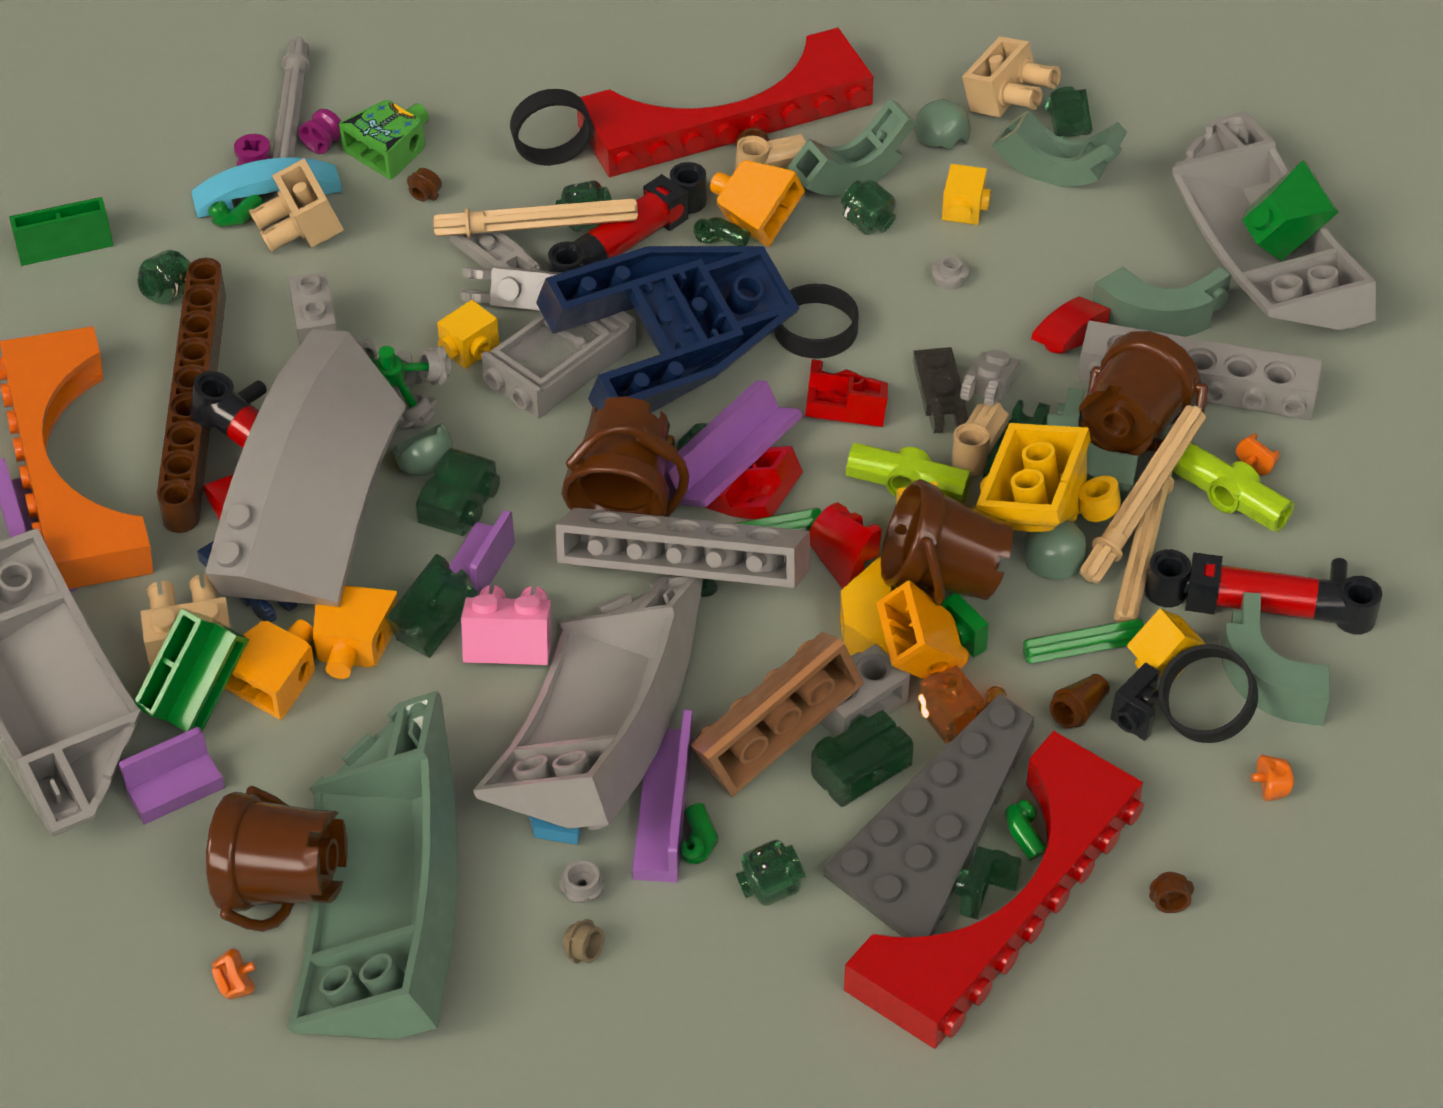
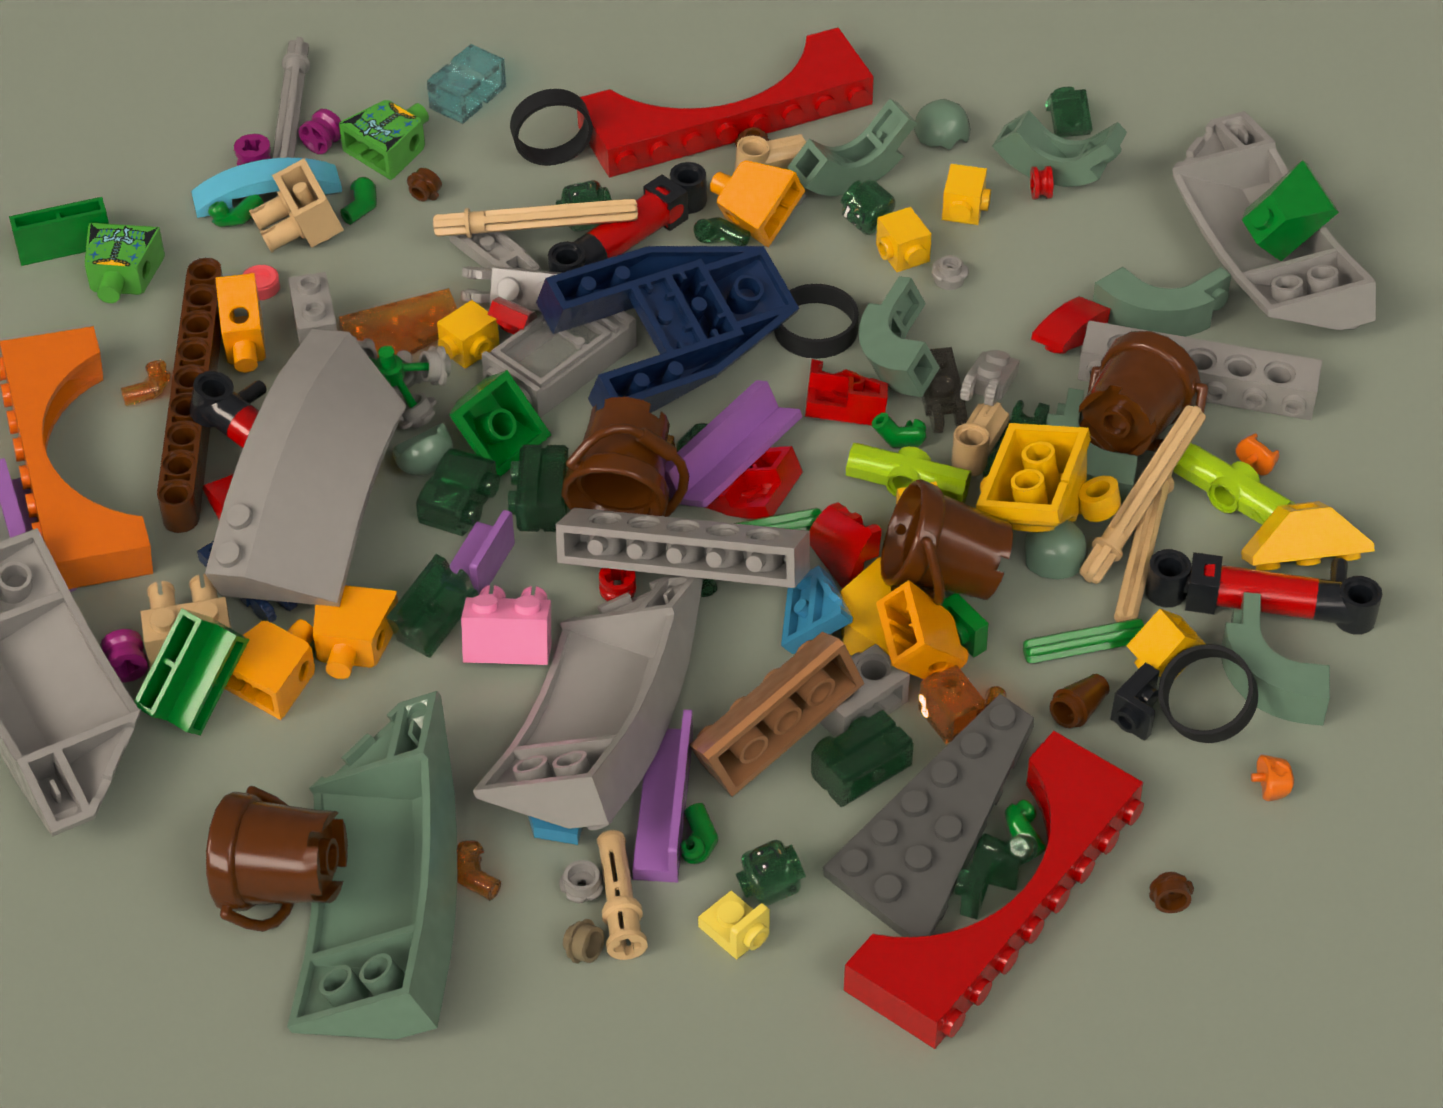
medium lavender panel [119,727,225,825] -> none
clear green head [137,249,191,305] -> none
orange piece [212,948,256,1000] -> none
tan brick [962,36,1061,117] -> none
none -> bright green torso [85,223,165,303]
none -> magenta wheel [100,629,148,683]
none -> clear orange arm [120,360,171,406]
none -> light orange torso [215,273,266,373]
none -> coral tile [243,265,280,300]
none -> clear orange wing [339,288,457,359]
none -> green arm [340,177,377,225]
none -> clear light blue piece [427,44,506,124]
none -> green slope [449,370,552,480]
none -> clear orange arm [457,840,501,901]
none -> red slope [487,297,537,334]
none -> clear green brick [508,445,569,532]
none -> tan pin [597,830,648,960]
none -> red bush [599,568,636,601]
none -> light yellow bracket [698,890,770,960]
none -> dark azure wing [781,565,853,654]
none -> sand green arch [859,276,940,397]
none -> green arm [872,413,927,449]
none -> yellow brick [876,206,932,272]
none -> clear green arm [976,833,1038,869]
none -> red bush [1030,166,1054,200]
none -> yellow slope [1241,501,1375,570]

